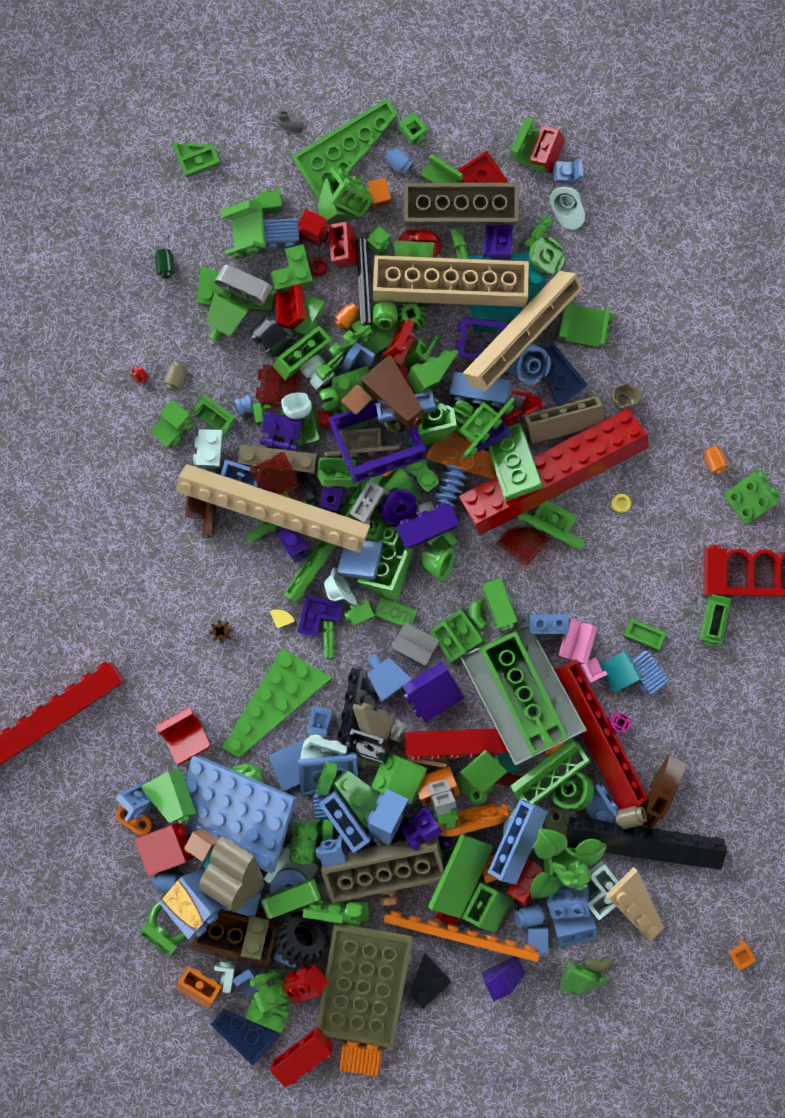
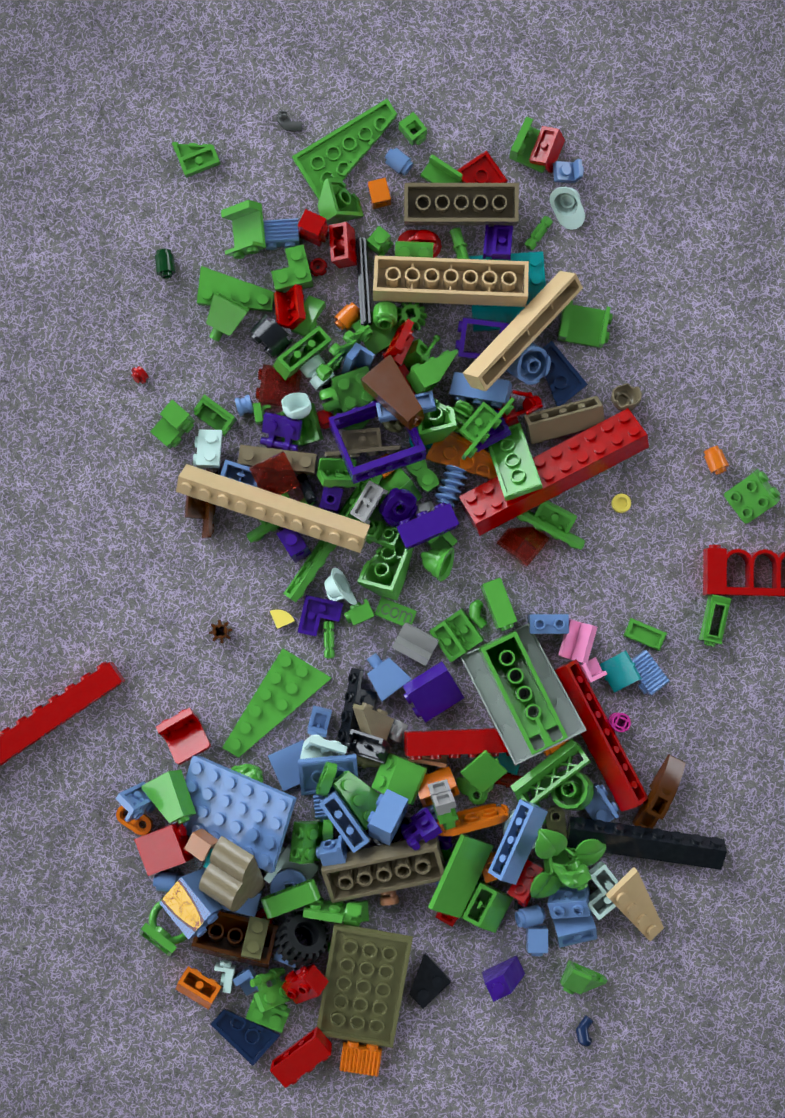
dark tan brick [163,362,188,392] -> none
light grey beam [214,265,272,306] -> none
bright green brick [254,188,283,214] -> none
bright green bracket [330,167,374,218] -> none
medium blue tile [337,541,384,580] -> none
nougat panel [340,385,372,414] -> none
orange plate [383,910,540,962] -> none
bright green tile [529,237,565,275] -> none
olive arm [584,955,614,974] -> none
dark tan brick [616,806,647,829] -> none
orange panel [728,939,756,971] -> none
none -> dark blue arm [576,1015,594,1047]

